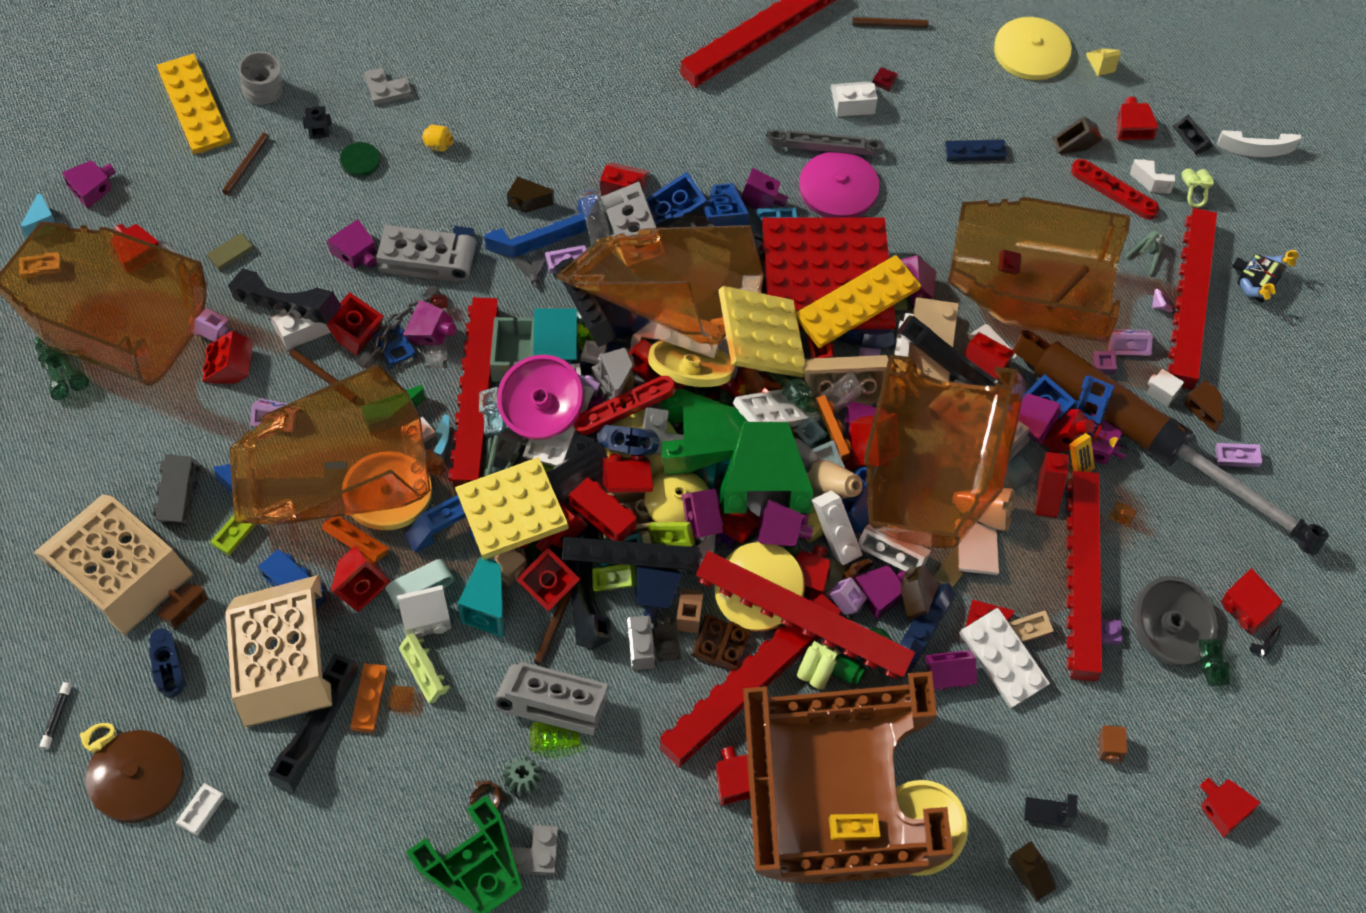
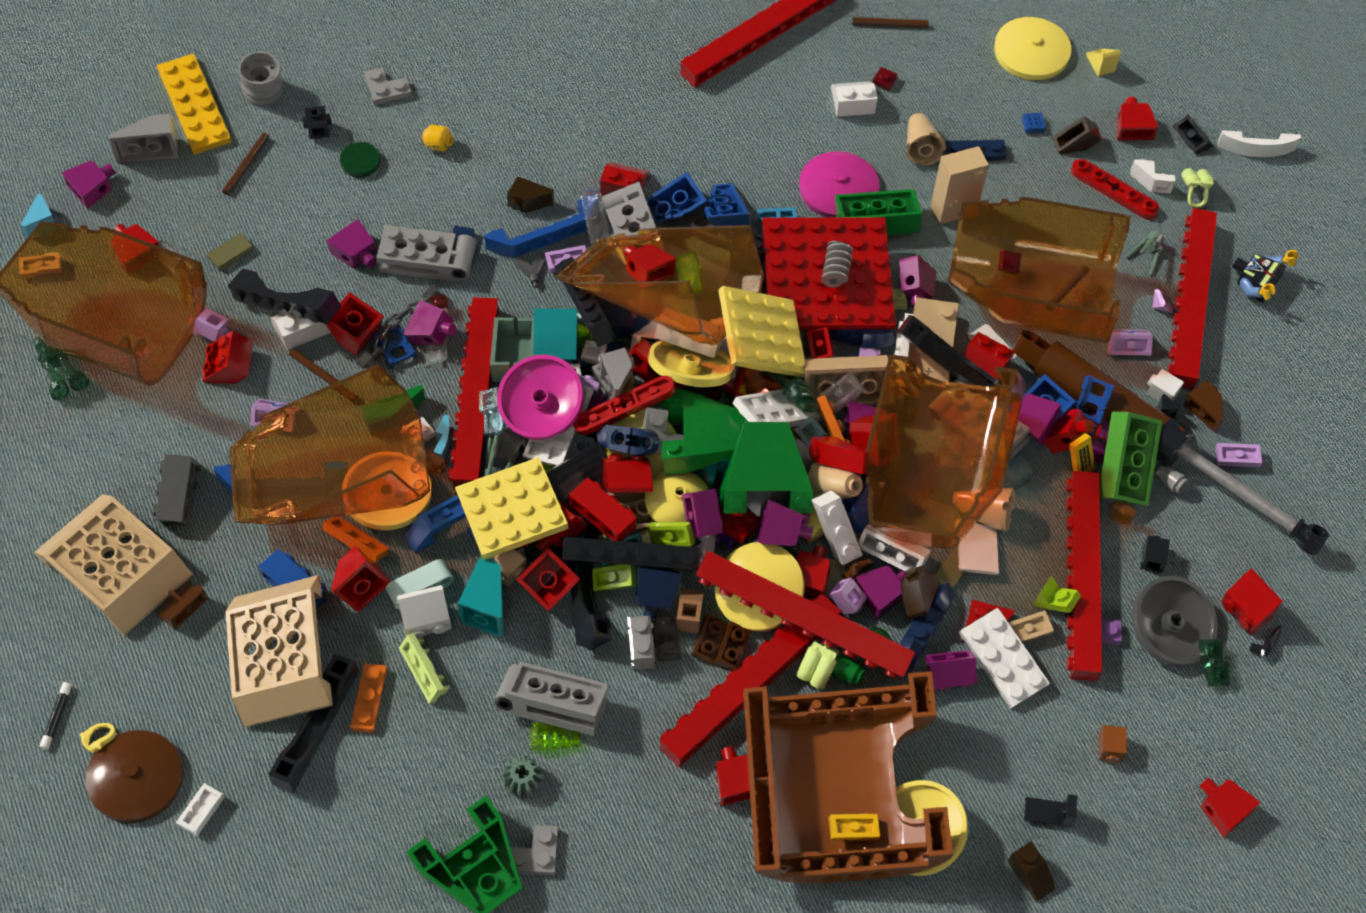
dark blue piece [149,628,185,697] -> none
lime plate [210,509,257,557] -> none
clear orange plate [388,685,415,712] -> none
reddish brown piece [470,780,507,809] -> none
reddish brown piece [533,589,571,665] -> none
magenta torso [741,168,789,209] -> none
dark grey plate [766,129,884,156] -> none
yellow plate [795,255,921,348] -> none
red slope [1035,452,1069,518] -> none
medium lavender plate [1092,351,1117,374] -> none
none -> light grey slope [109,114,178,164]
none -> red torso [624,244,676,288]
none -> clear neon green slope [676,252,702,297]
none -> red slope [809,436,868,474]
none -> light grey piece [821,241,853,288]
none -> green slope [835,189,922,236]
none -> tan cone [906,113,946,166]
none -> tan brick [931,146,989,225]
none -> blue tile [1022,113,1045,133]
none -> lime slope [1033,576,1081,613]
none -> bright green slope [1099,412,1163,506]
none -> black brick [1140,535,1170,573]
none -> light grey cone [1155,465,1189,494]
none -> black slope [1157,394,1180,419]

